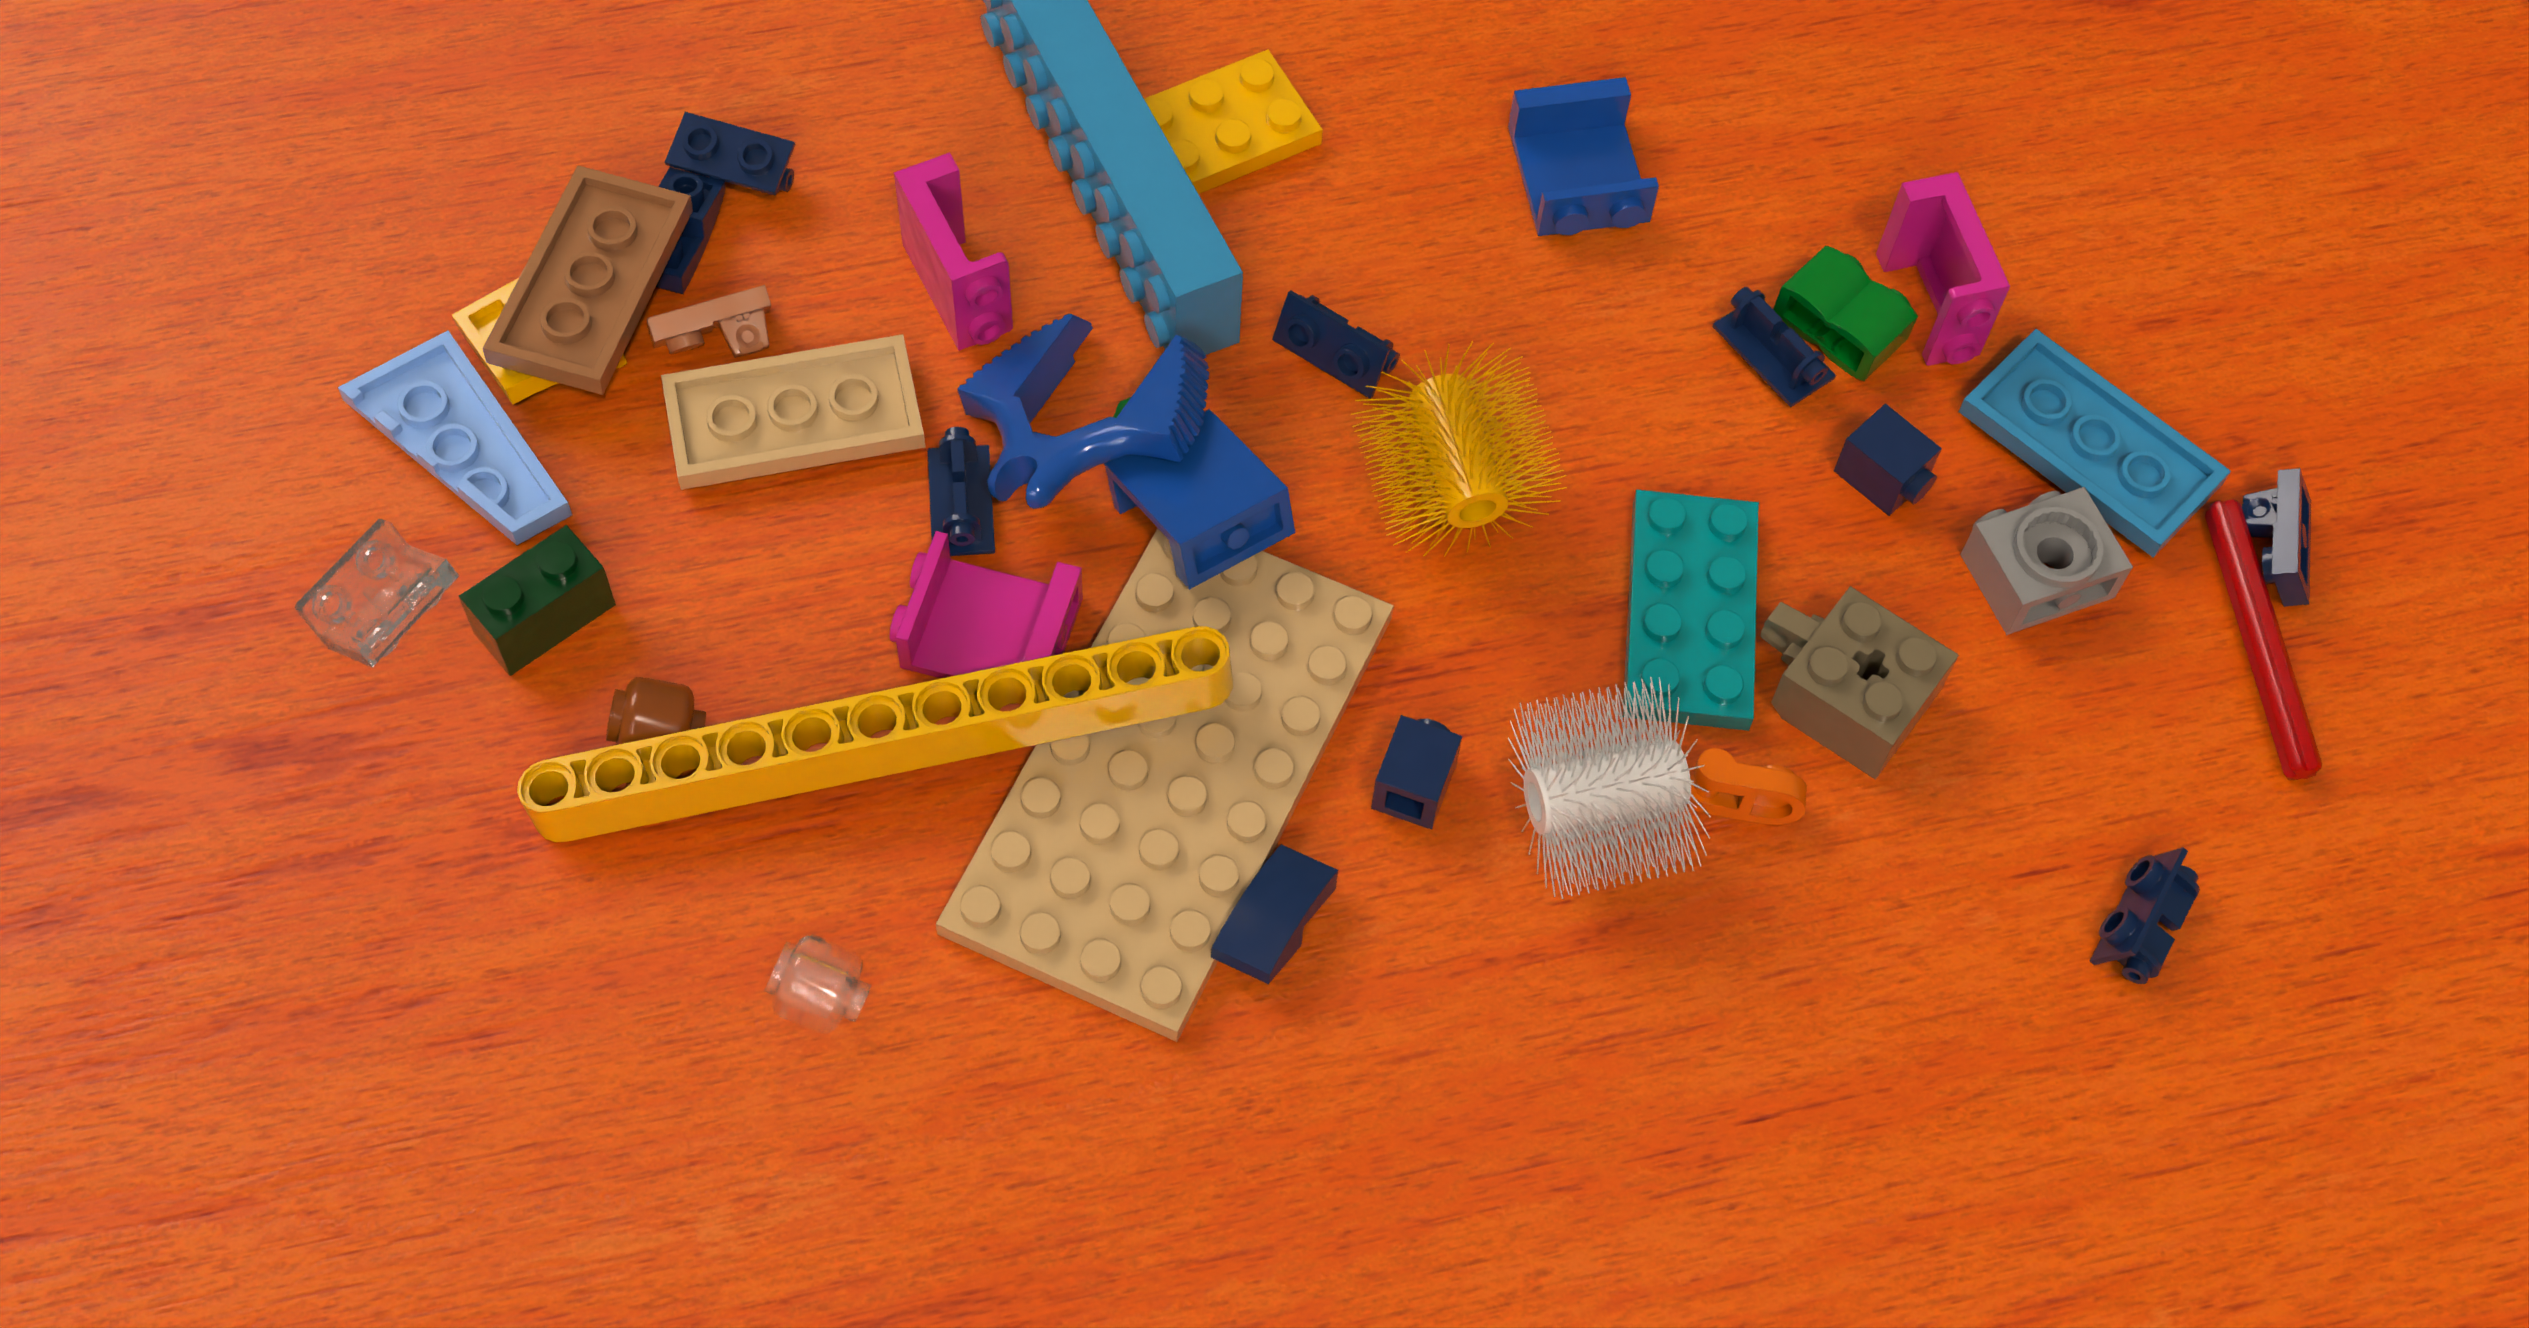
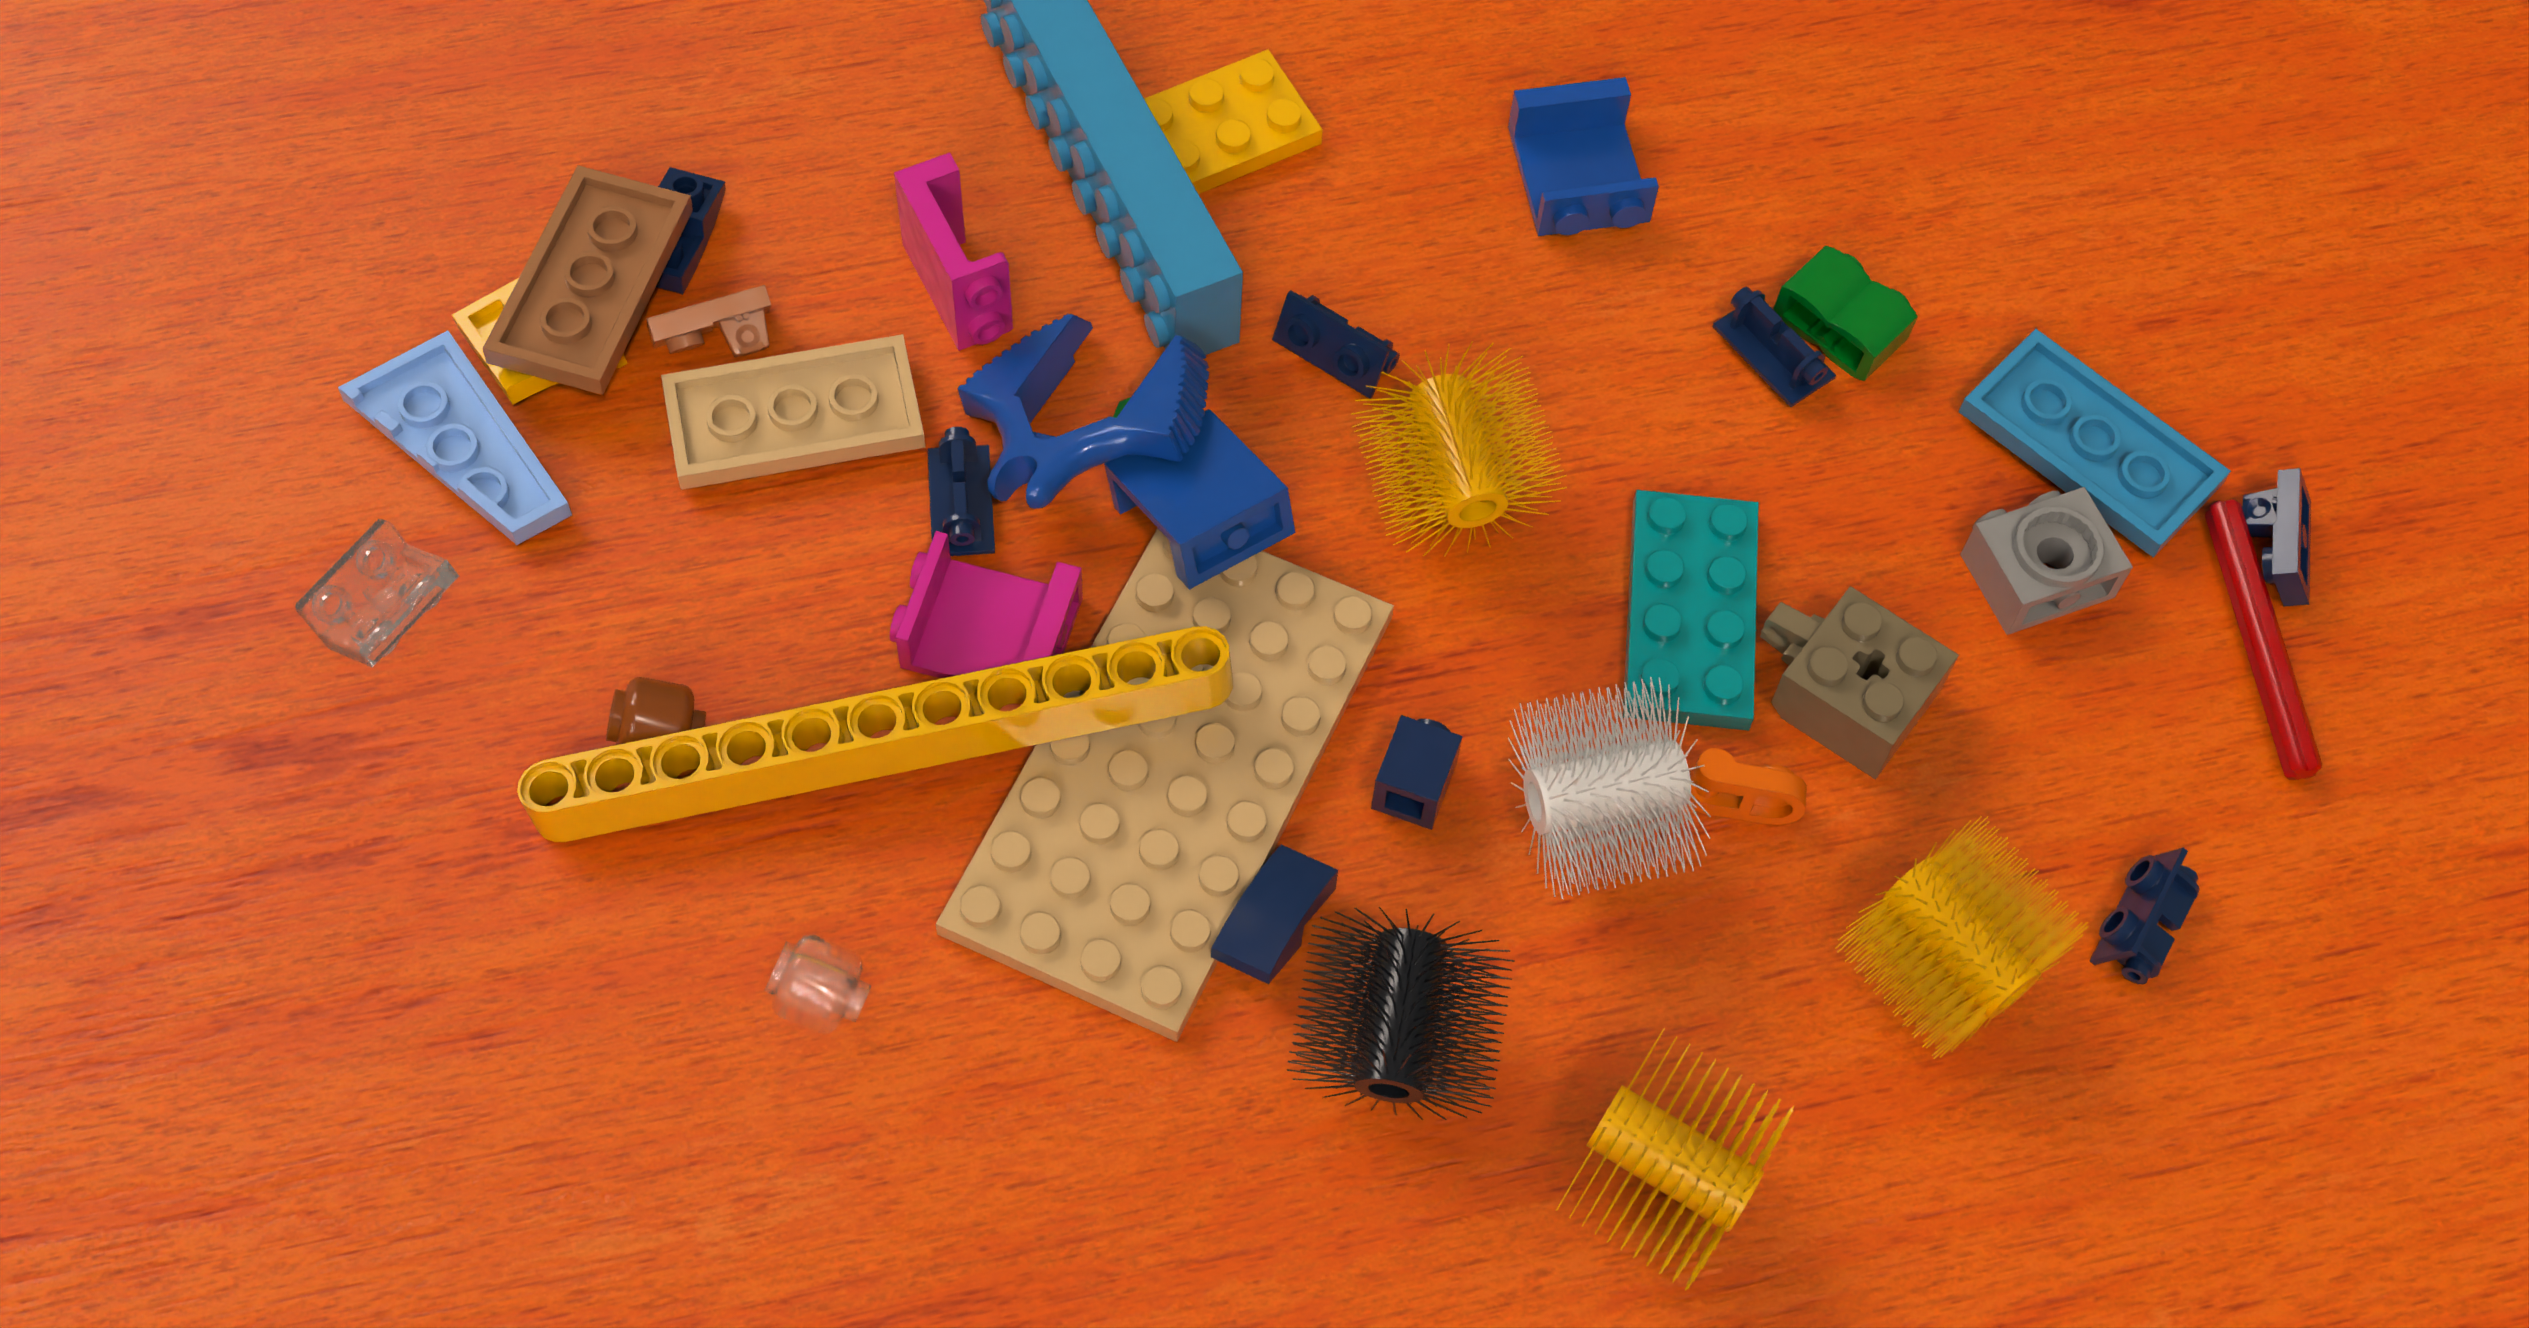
dark green piece [459,525,616,676] -> none
dark blue hinge [664,112,796,195] -> none
dark blue brick [1834,403,1942,516] -> none
dark pink panel [1876,172,2010,366] -> none
none -> black piece [1287,907,1515,1120]
none -> yellow piece [1556,1028,1794,1290]
none -> yellow piece [1835,816,2088,1059]

